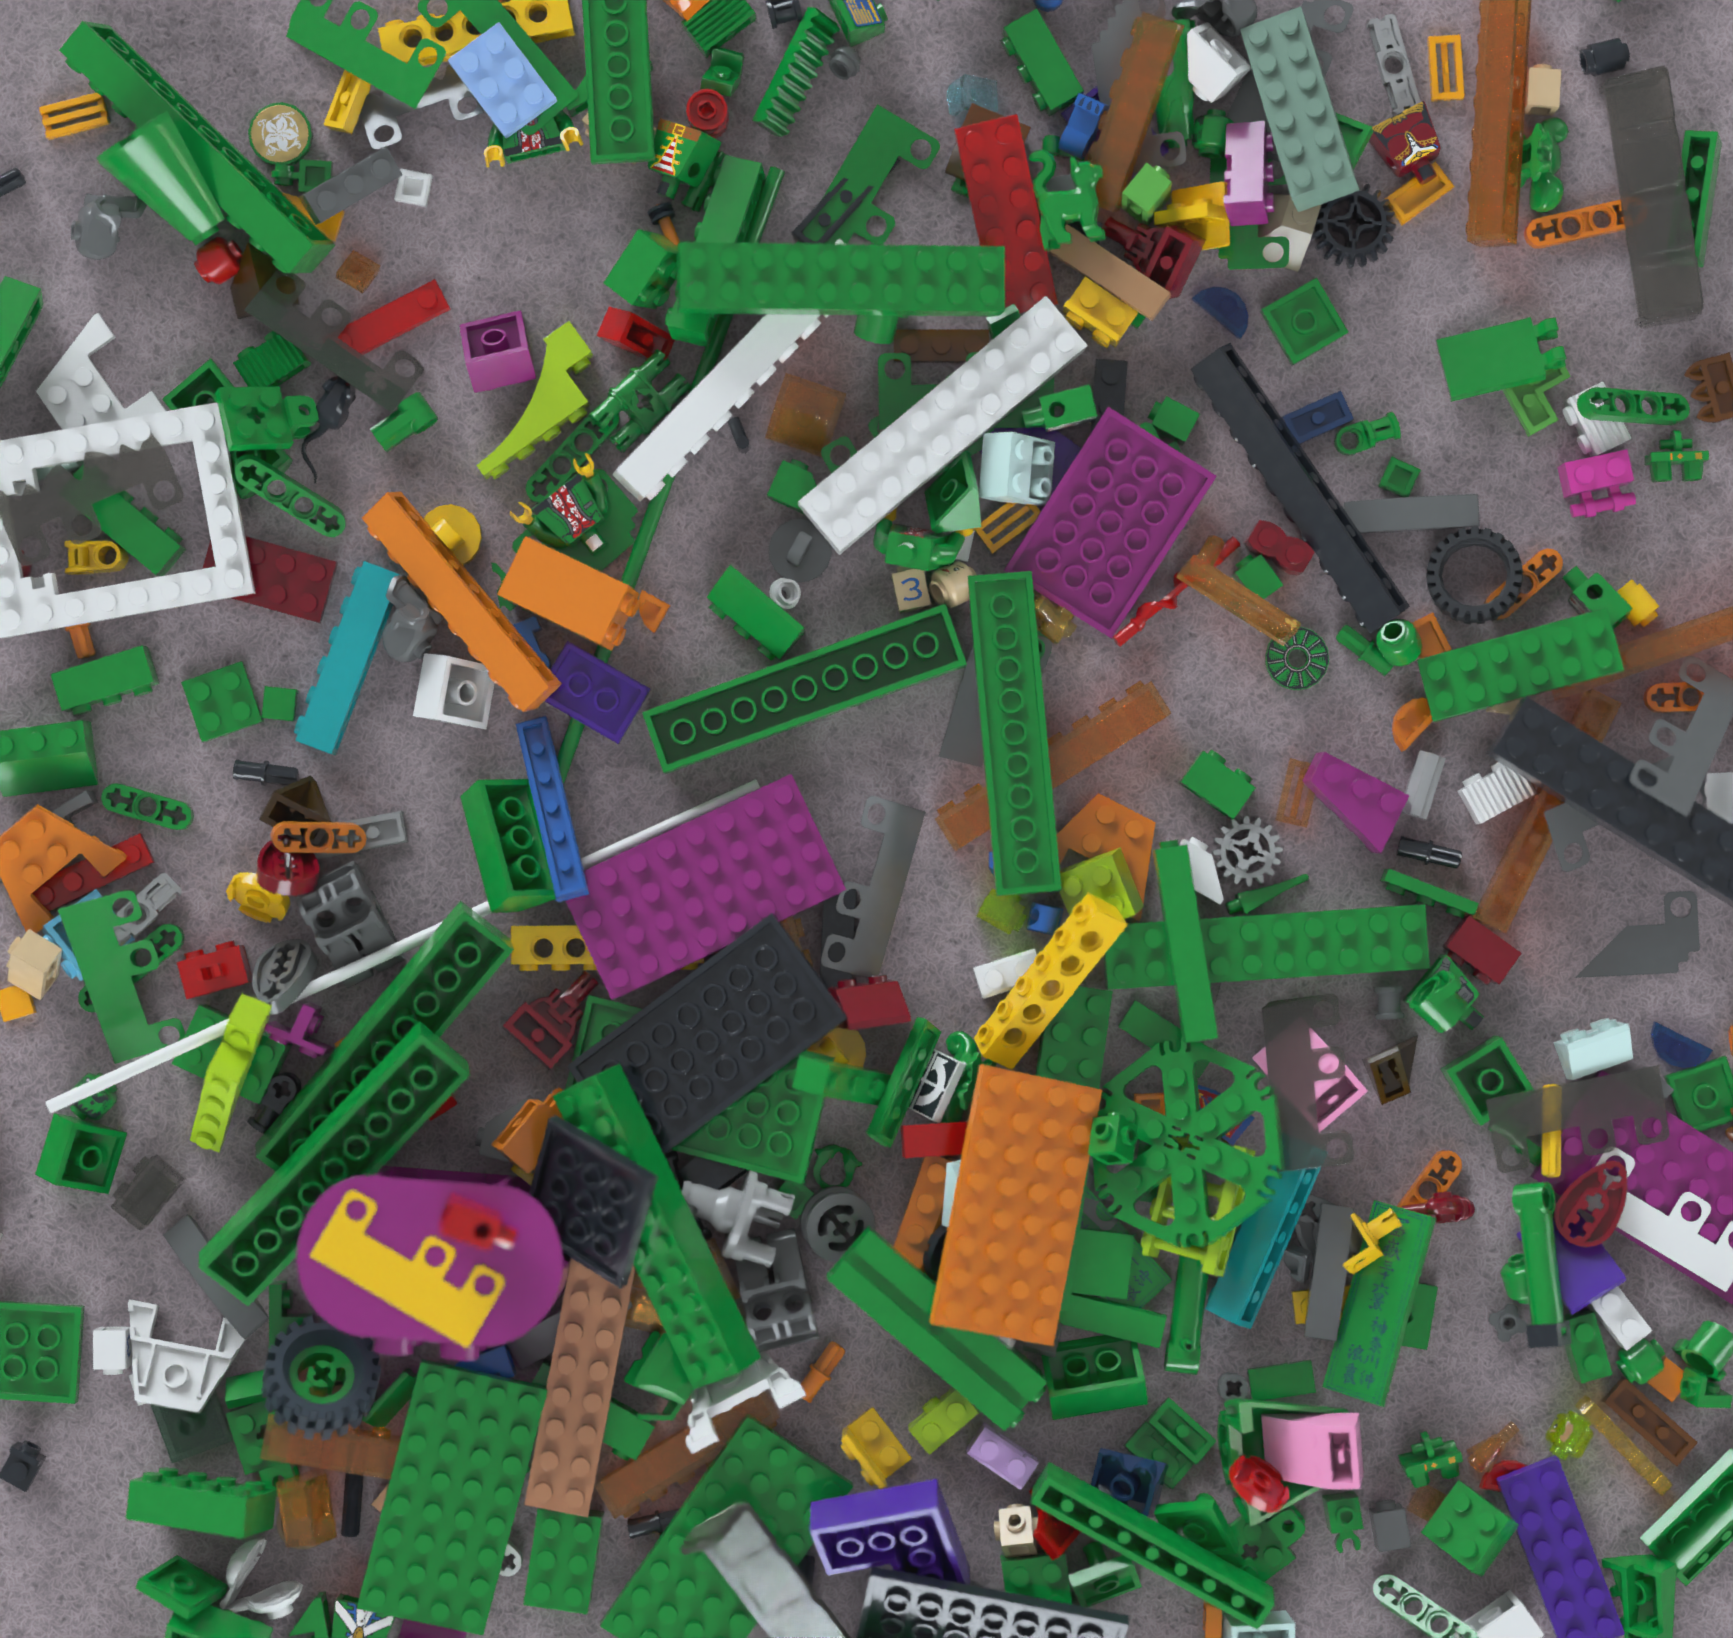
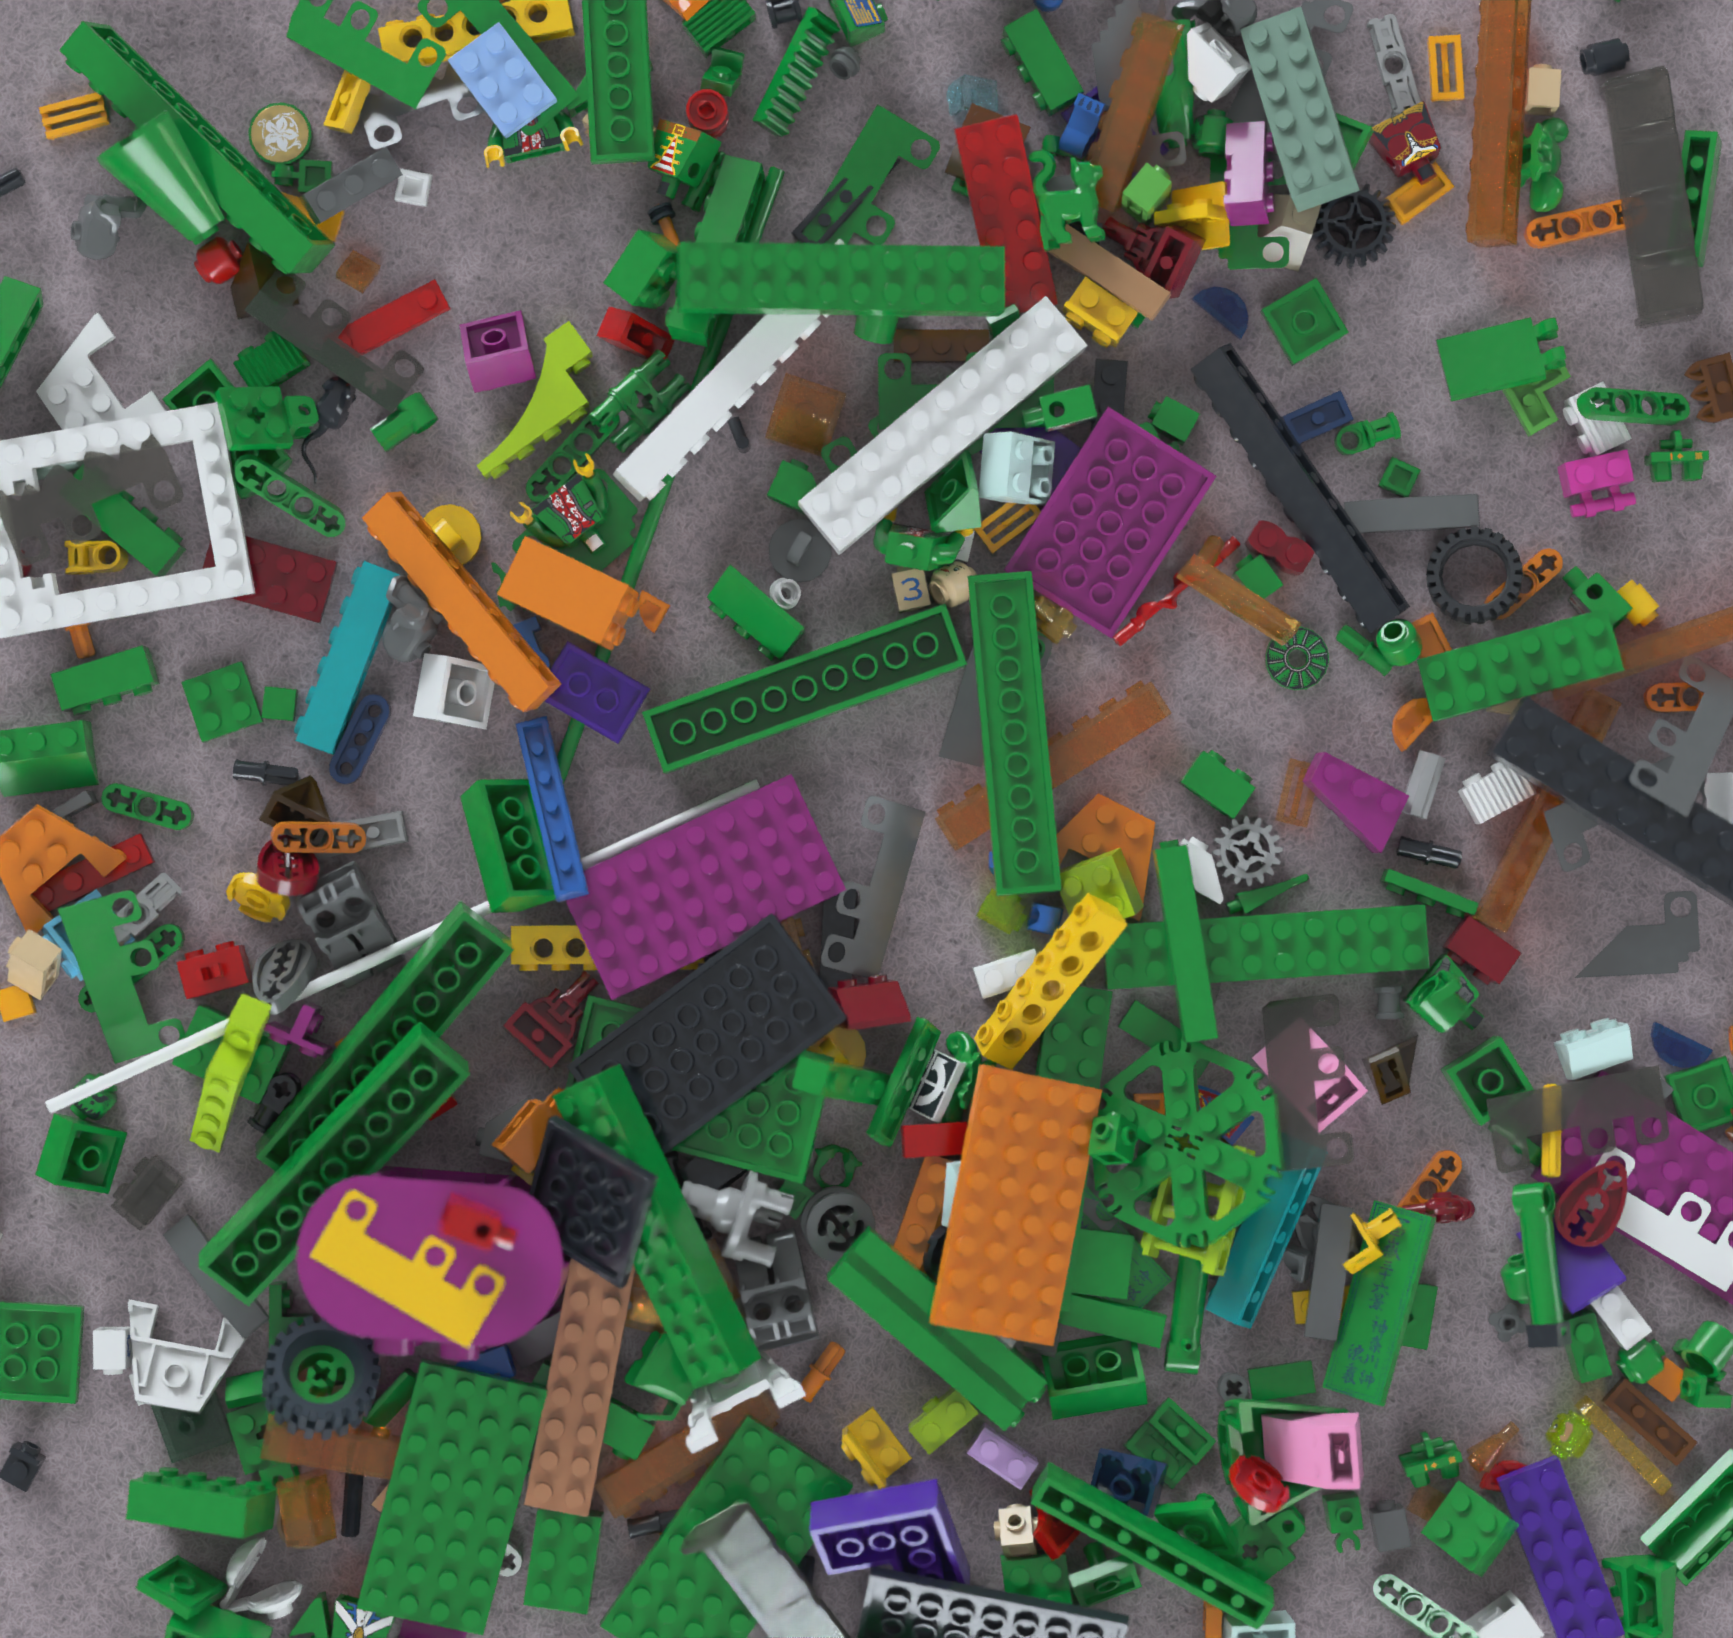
none -> dark blue plate [329,695,391,784]

